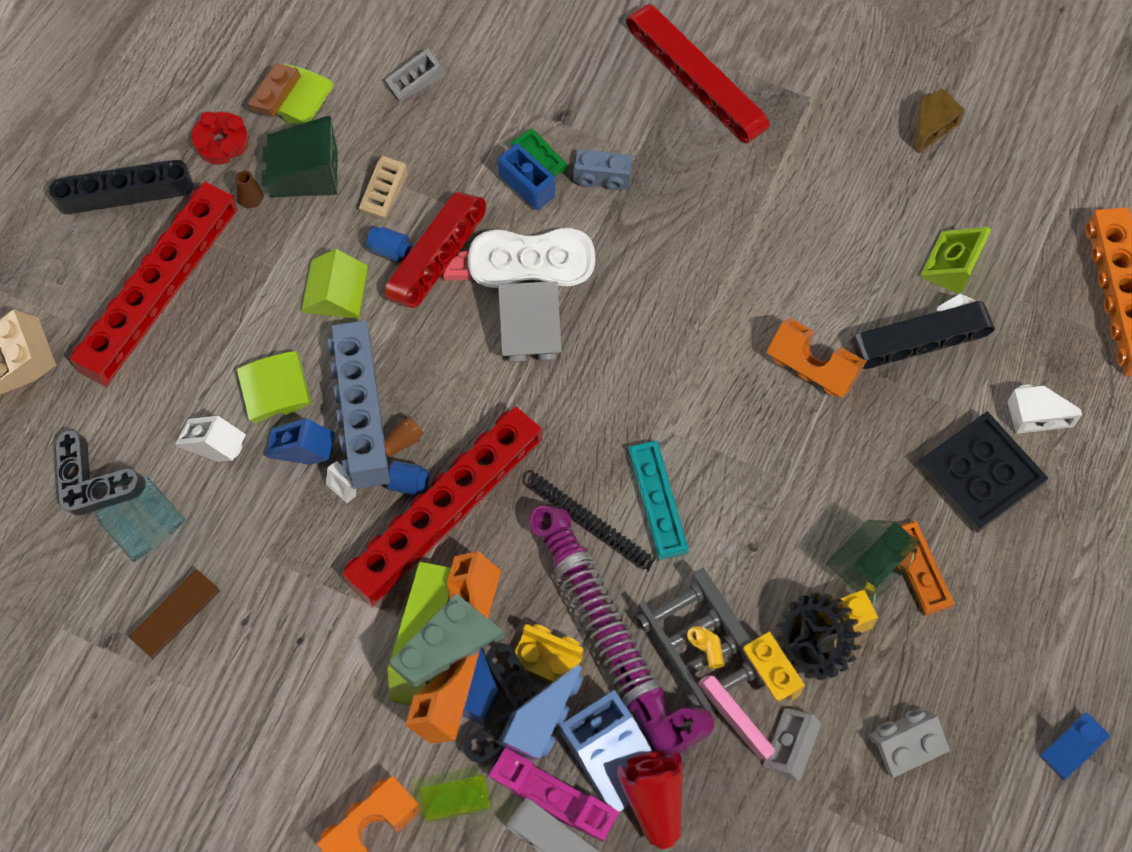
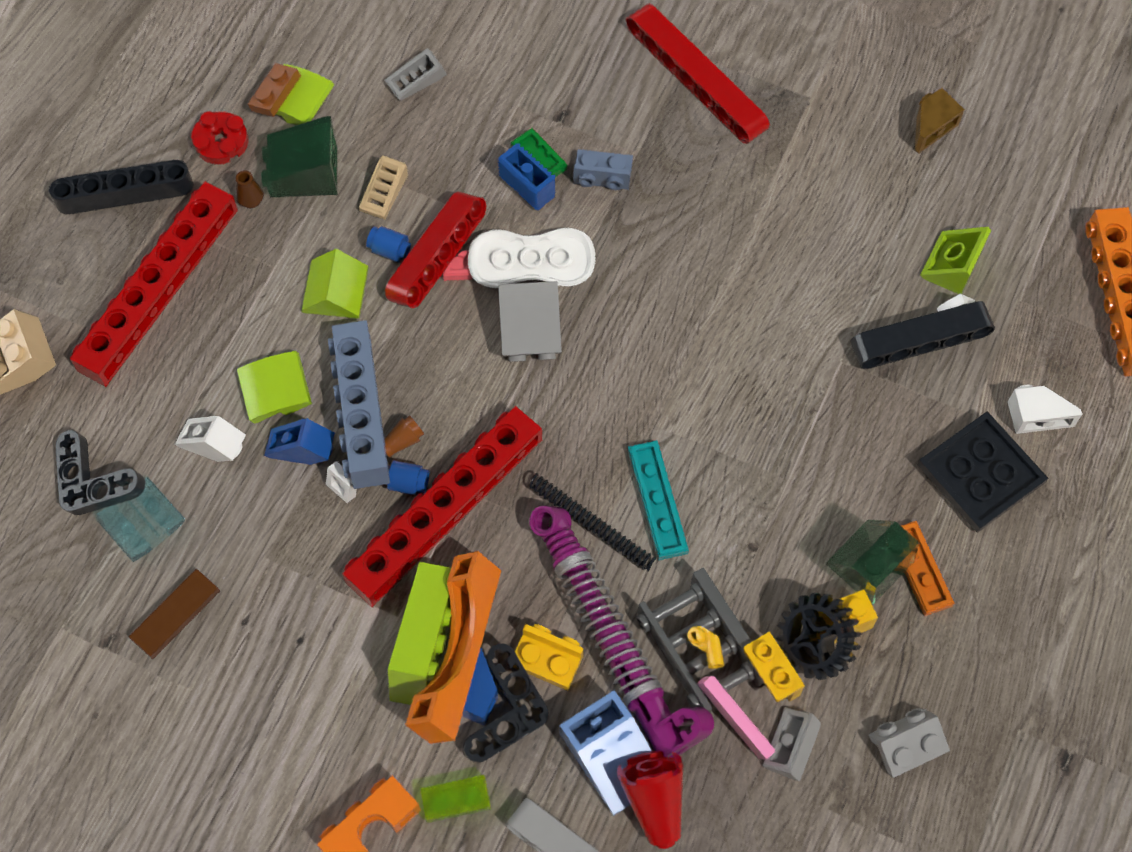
sand green wing [389,594,505,687] -> none
dark pink slope [489,747,620,842] -> none
medium blue slope [498,665,583,760] -> none
orange arch [766,317,867,398] -> none
blue slope [1039,712,1111,781] -> none

